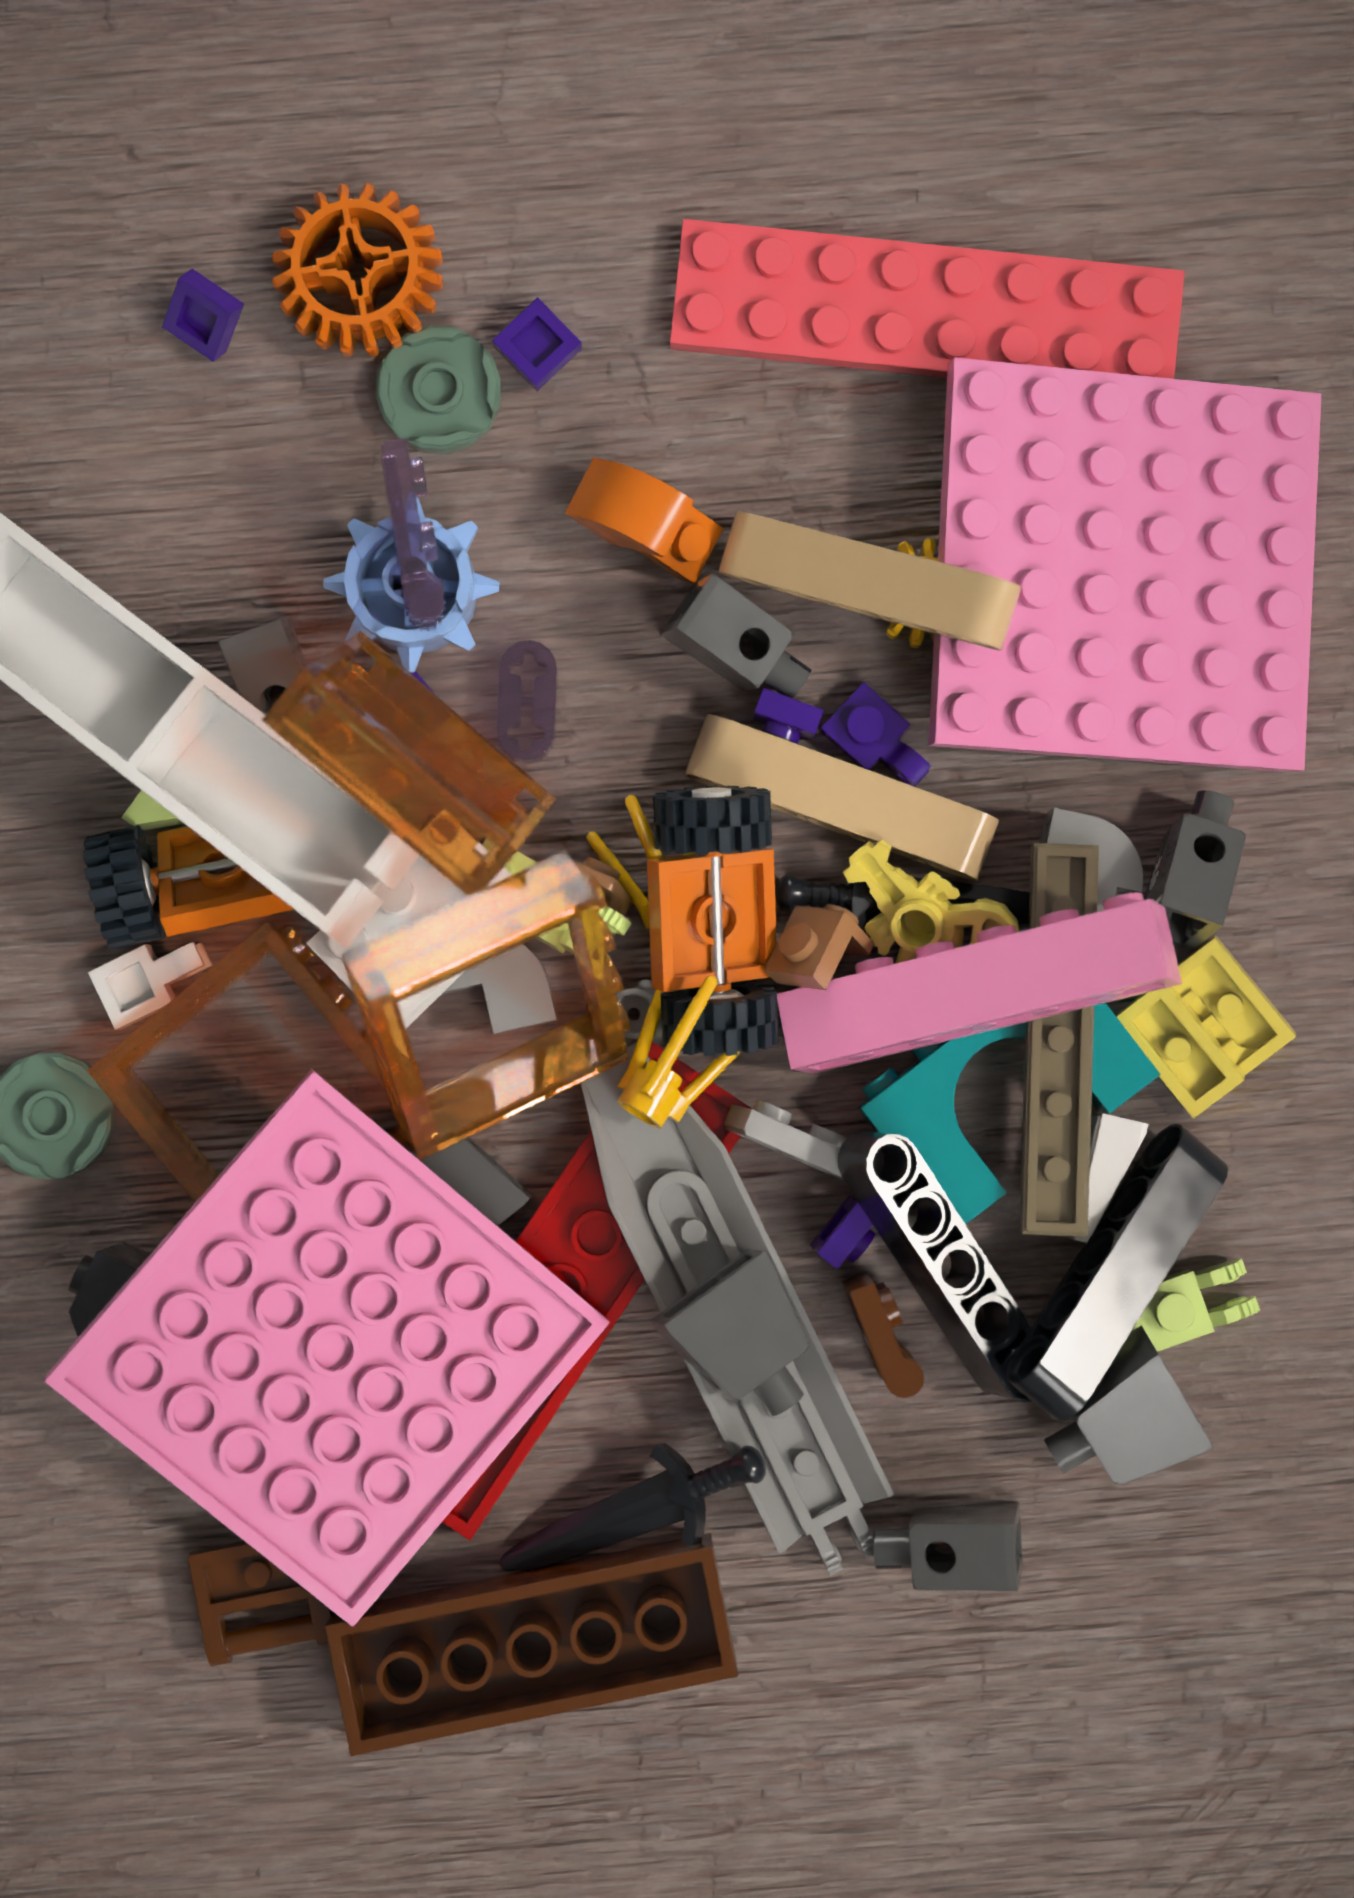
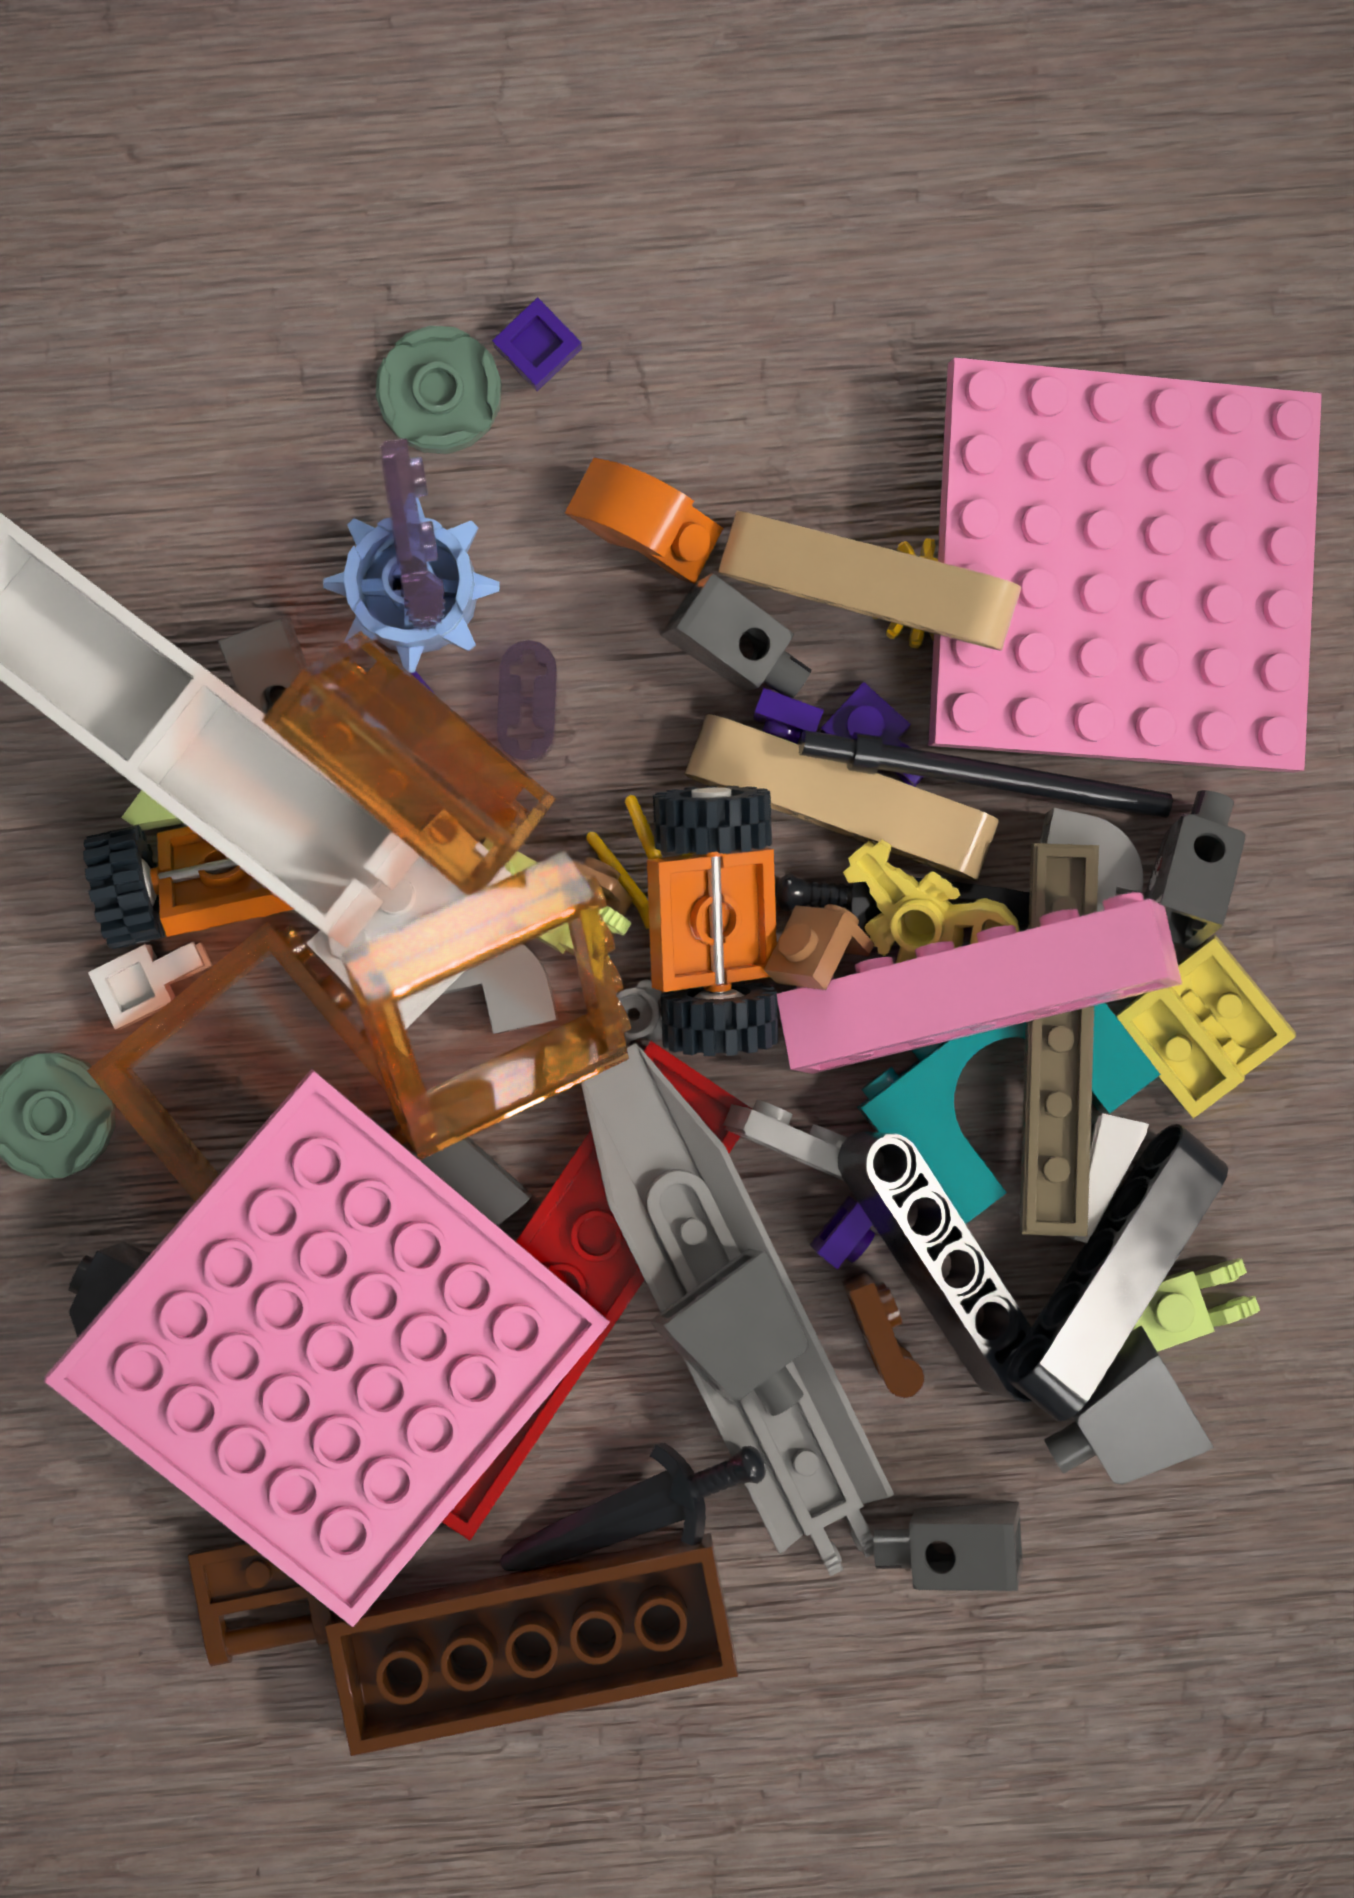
dark purple plate [162,269,244,362] -> none
orange gear [272,183,444,358] -> none
yellow plant [617,975,740,1129] -> none
coral plate [670,219,1185,379] -> none
none -> black bar [799,730,1173,818]

